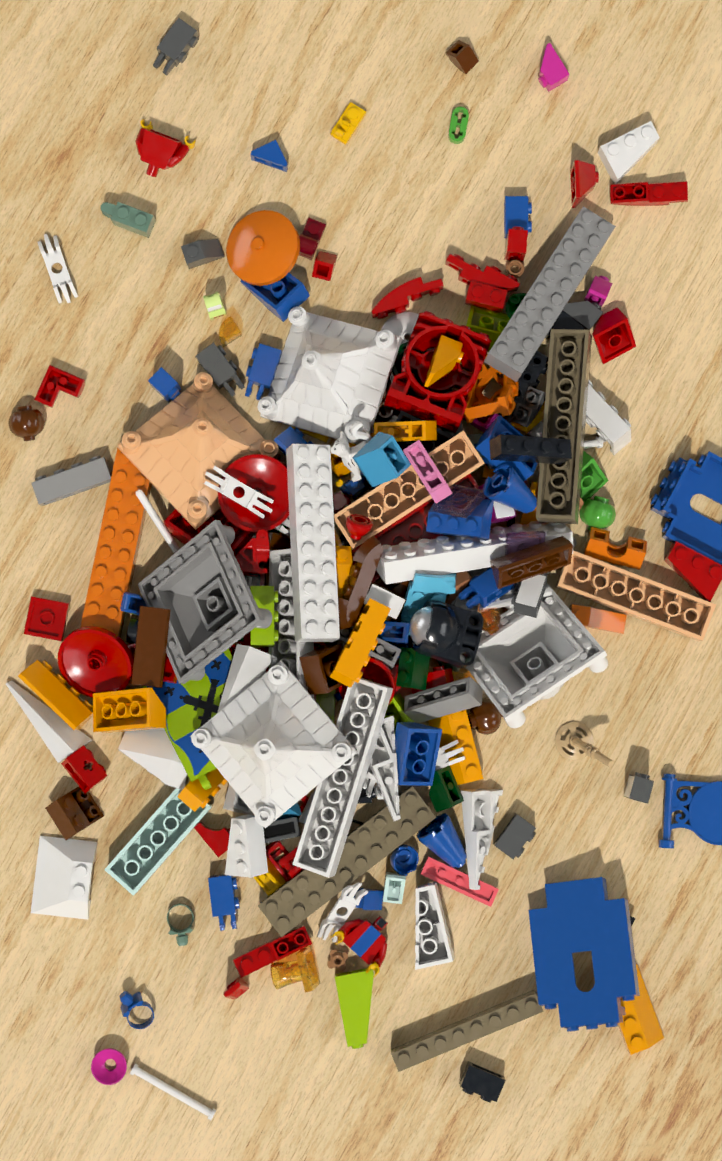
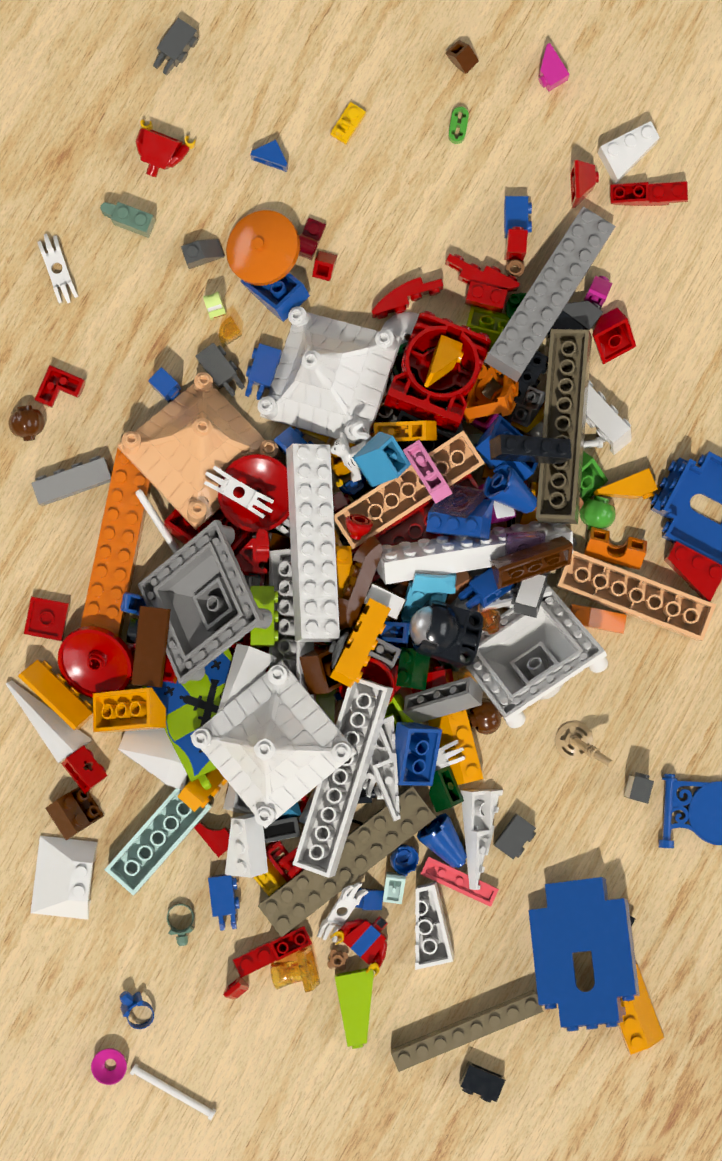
none -> dark grey dish [328,632,349,669]
none -> light orange slope [593,468,658,500]

